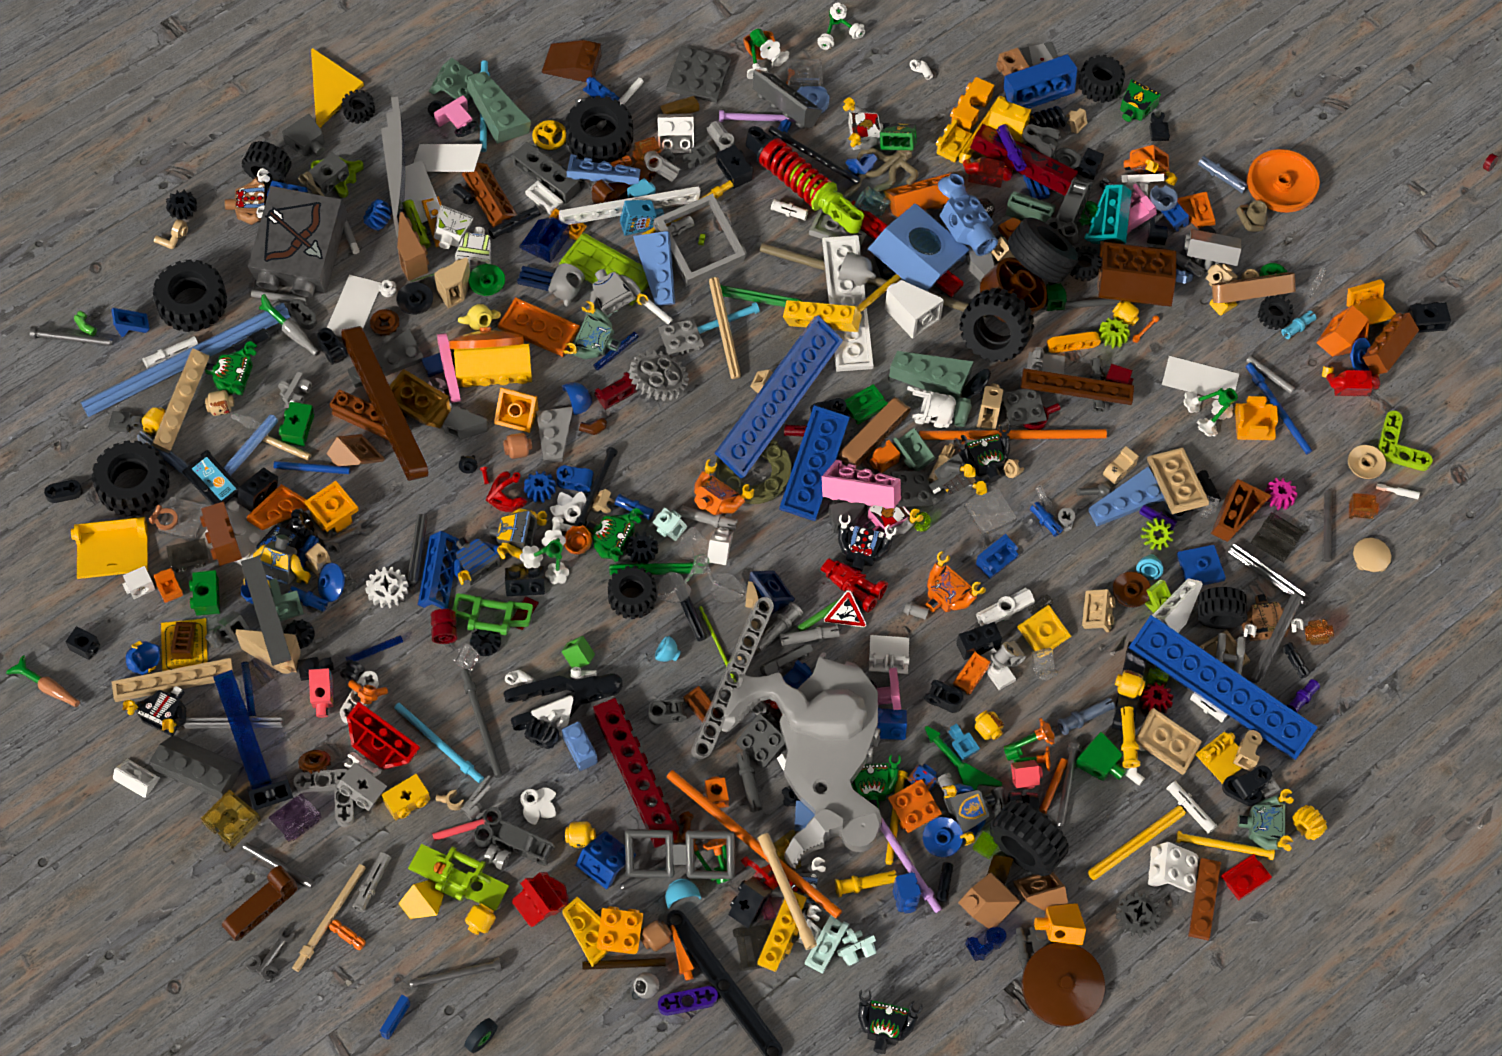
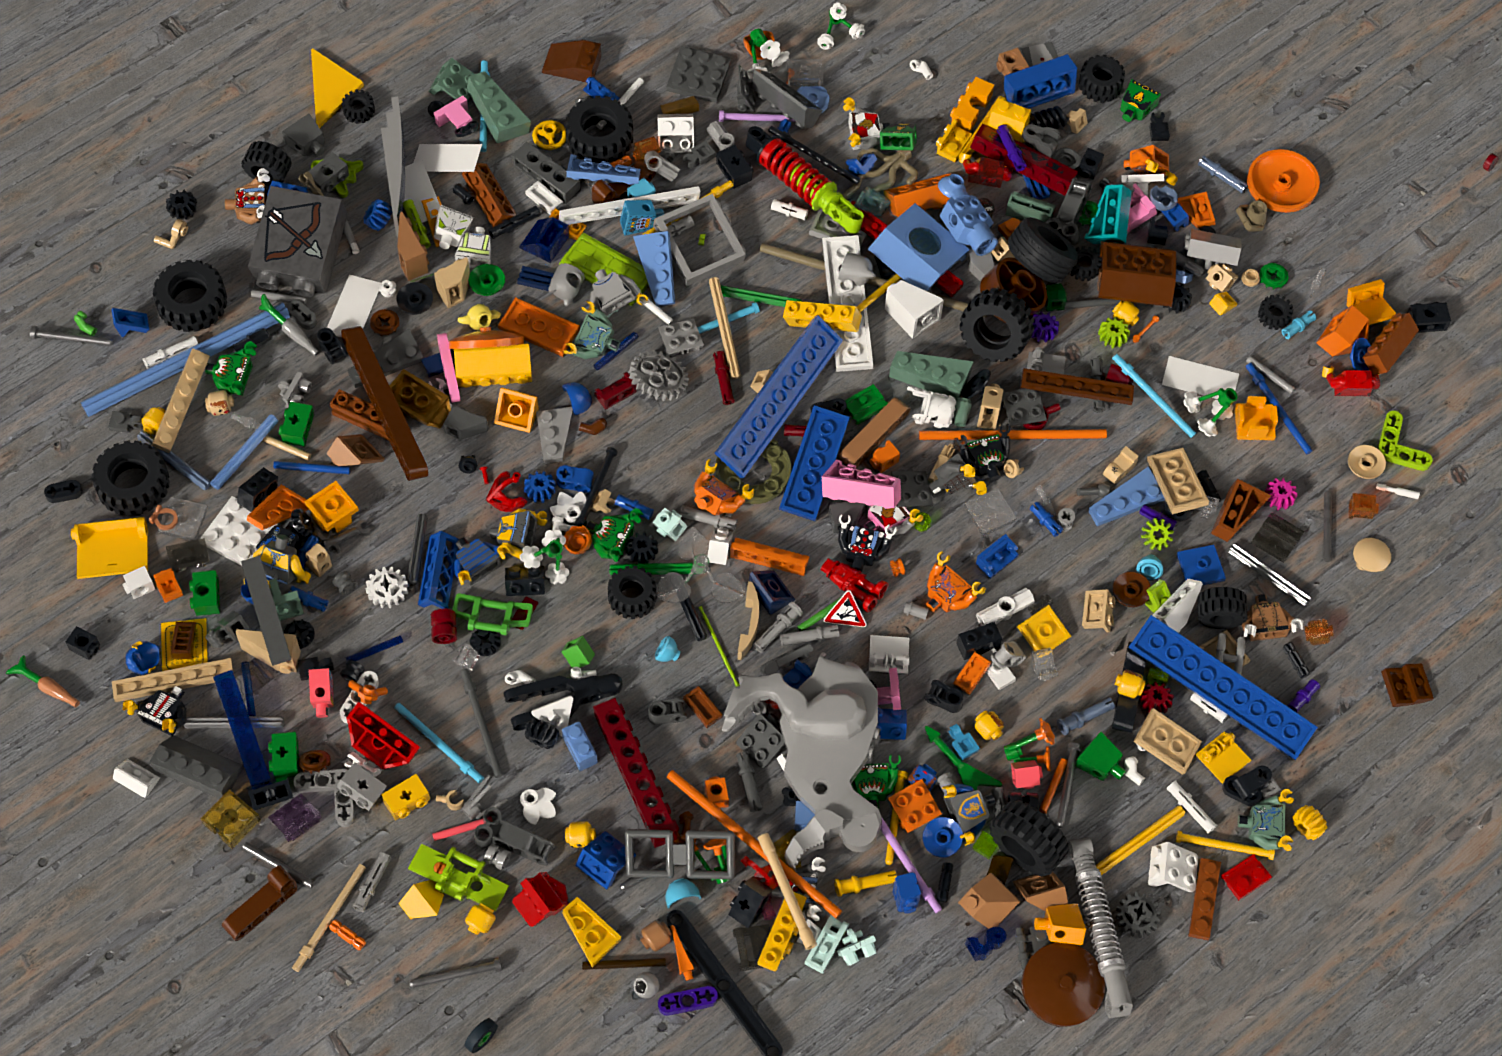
door [182,450,240,505] -> none
dark orange wedge [200,502,242,566] -> none
flat silver bar [246,927,295,983] -> none
blue dish [318,563,345,602] -> none
blue tile [380,995,410,1040] -> none
nougat head [503,433,532,459] -> none
light orange bracket [597,906,644,954] -> none
light grey beam [691,597,774,760] -> none
black torso [858,990,923,1054] -> none
sand green bracket [893,428,936,471] -> none
light orange beam [1047,332,1101,353] -> none
yellow pin [1121,707,1140,768] -> none
medium nougat beam [1212,272,1296,303] -> none
tan leg [1233,730,1263,771] -> none
flat silver axle [1251,593,1302,683] -> none
none -> green brick [268,732,300,778]
none -> dark red pin [713,351,735,405]
none -> orange fence [730,537,809,576]
none -> dark grey hinge [736,64,756,112]
none -> orange bush [890,558,905,577]
none -> dark purple gear [1031,311,1059,343]
none -> light grey piece [1069,838,1133,1019]
none -> medium azure bar [1112,354,1196,438]
none -> black gear [1163,282,1192,314]
none -> reddish brown slope [1381,663,1434,707]

